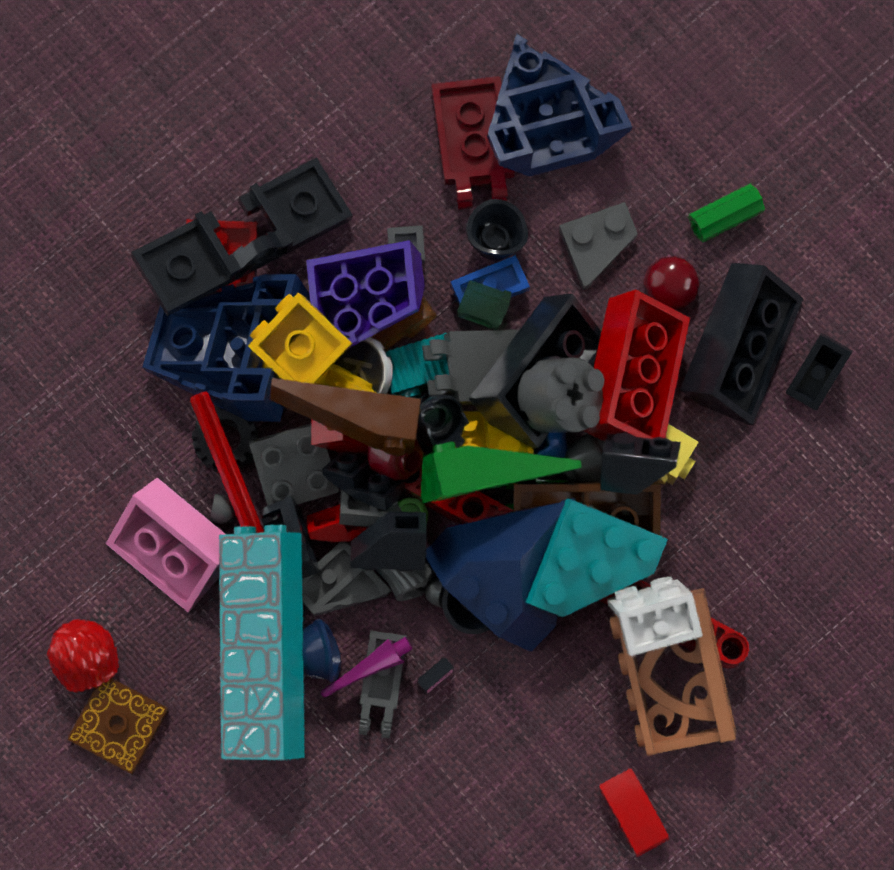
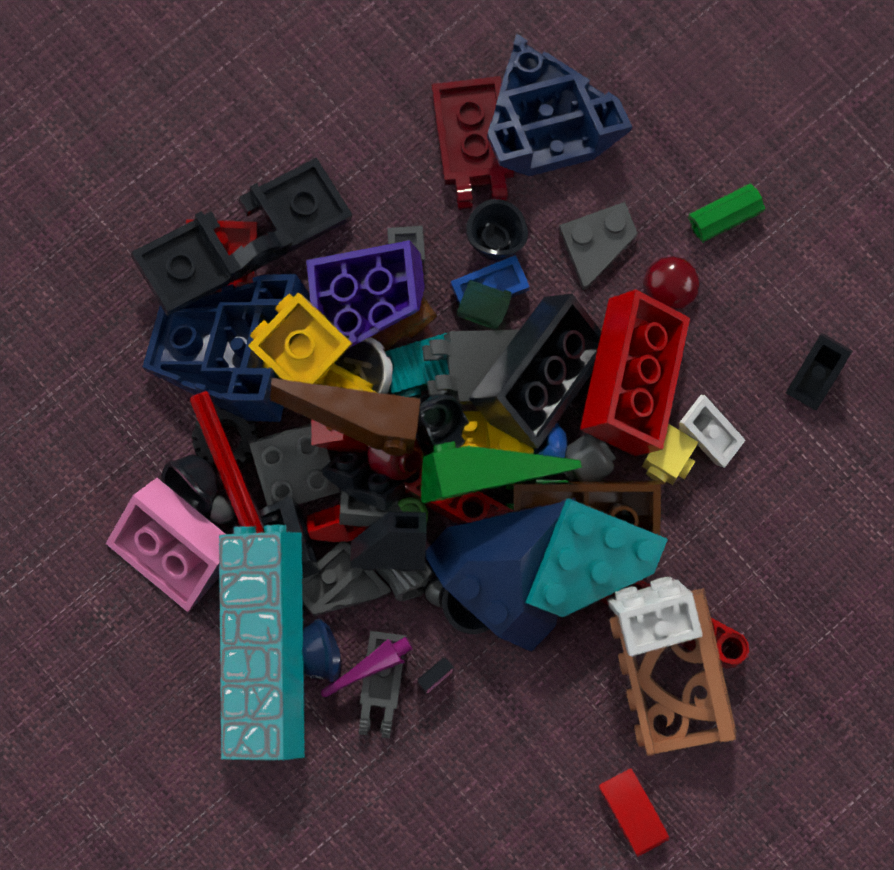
red hair [47,619,119,693] -> none
reddish brown plate [67,678,169,775] -> none
dark grey brick [518,358,604,433] -> none
black slope [600,433,681,495] -> none
black slope [680,263,804,425] -> none
none -> black helmet [161,454,219,514]
none -> white slope [679,394,745,468]

